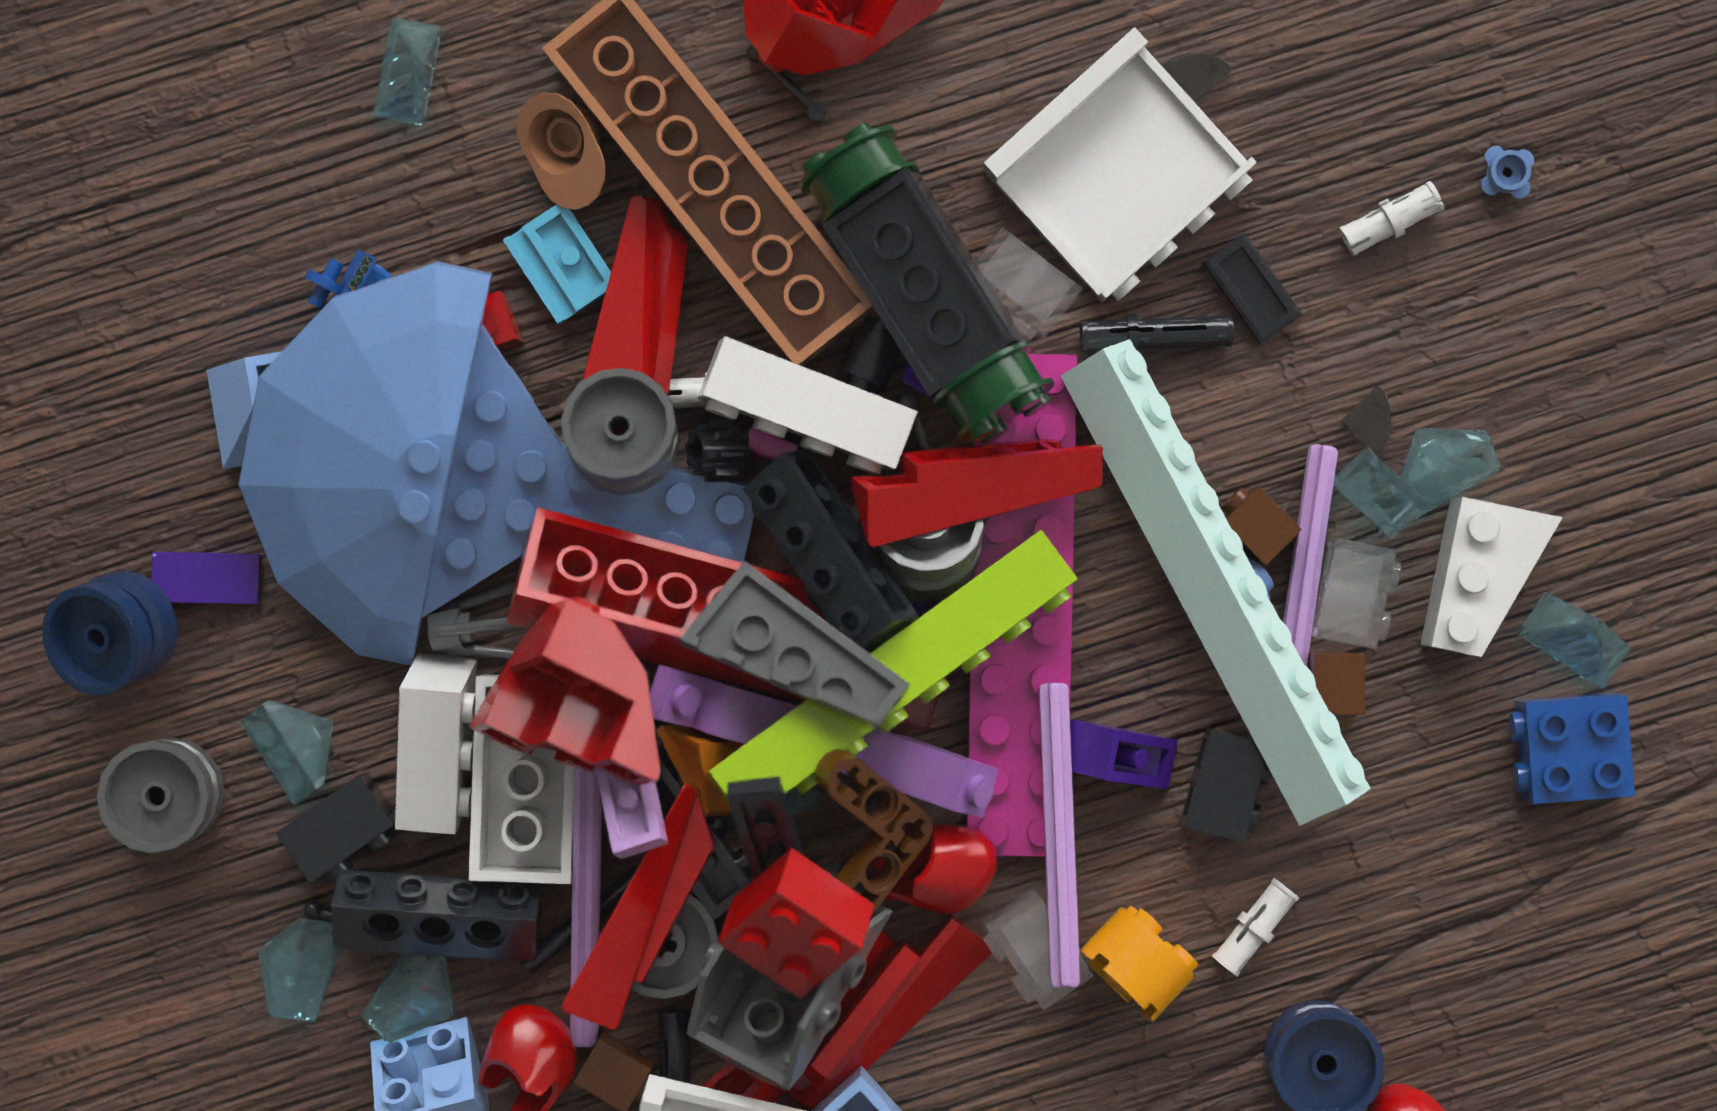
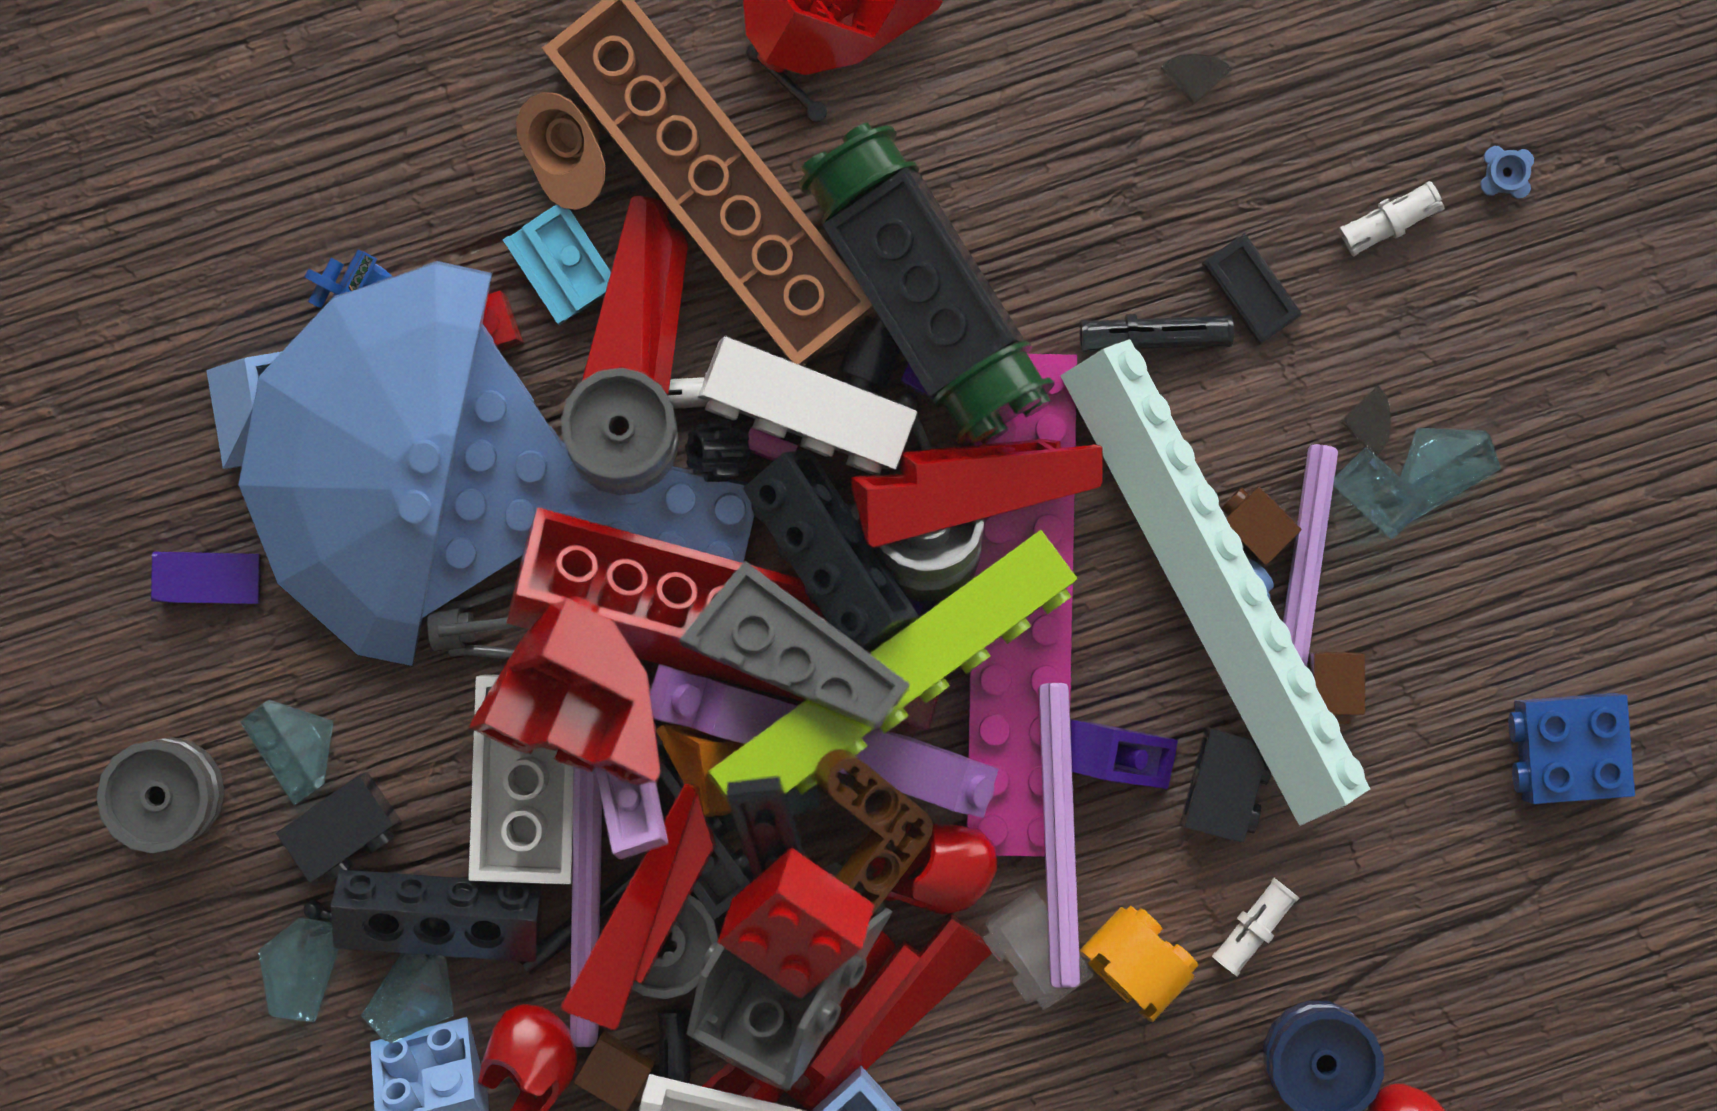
dark blue wheel [42,570,178,696] -> none
clear light blue slope [373,17,442,126] -> none
white wedge [395,653,478,835] -> none
clear brick [976,227,1083,341] -> none
white panel [982,27,1257,303] -> none
clear brick [1311,538,1401,649] -> none
white wedge [1420,497,1563,657] -> none
clear light blue slope [1518,592,1631,689] -> none

